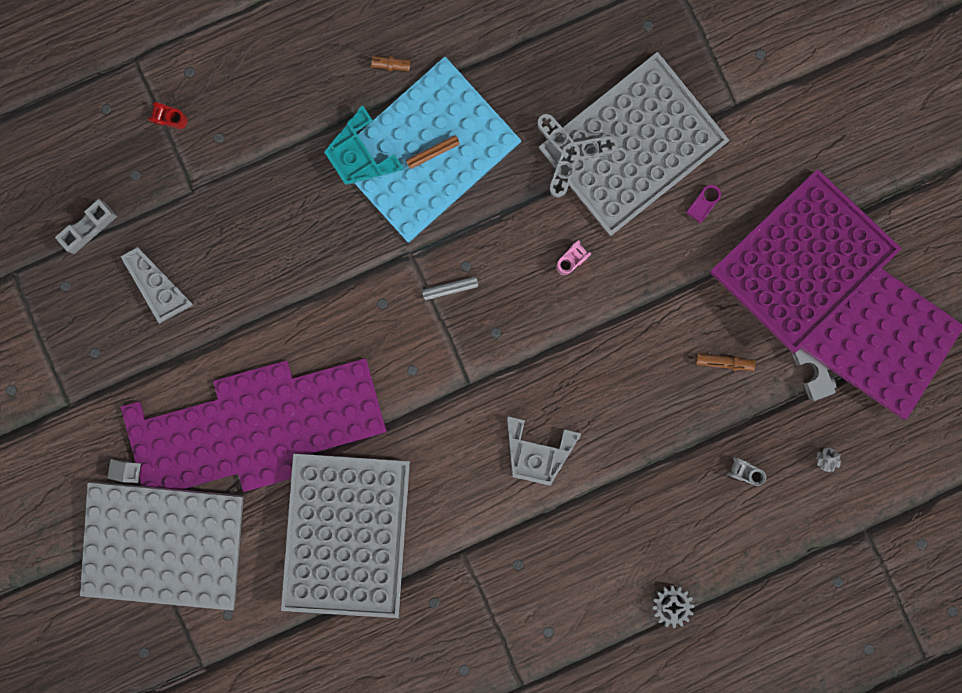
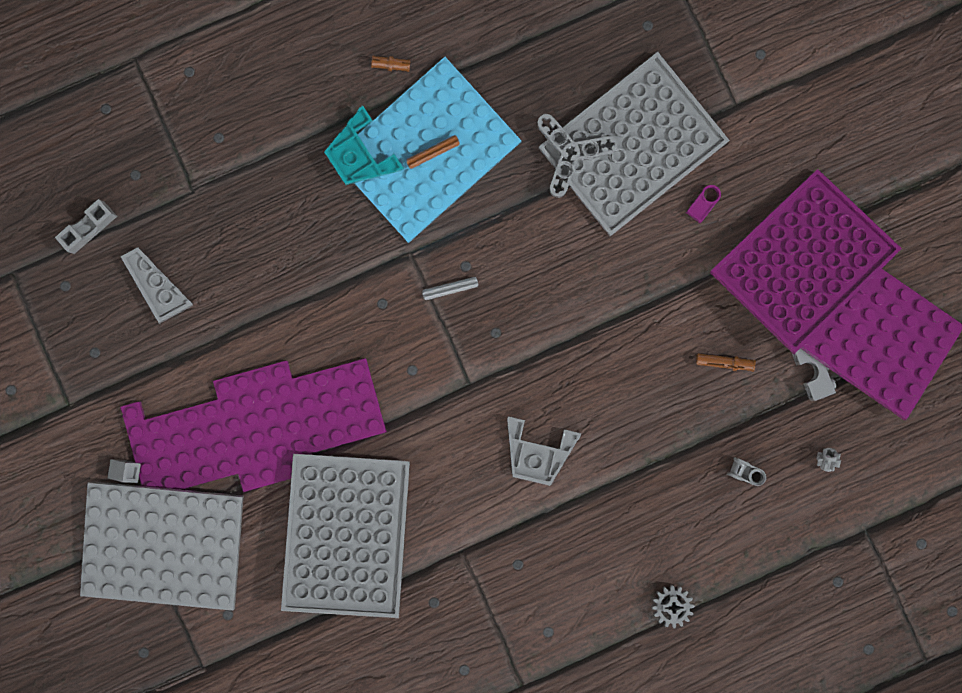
red piece [148,102,188,129] -> none
bright pink piece [556,240,592,275] -> none

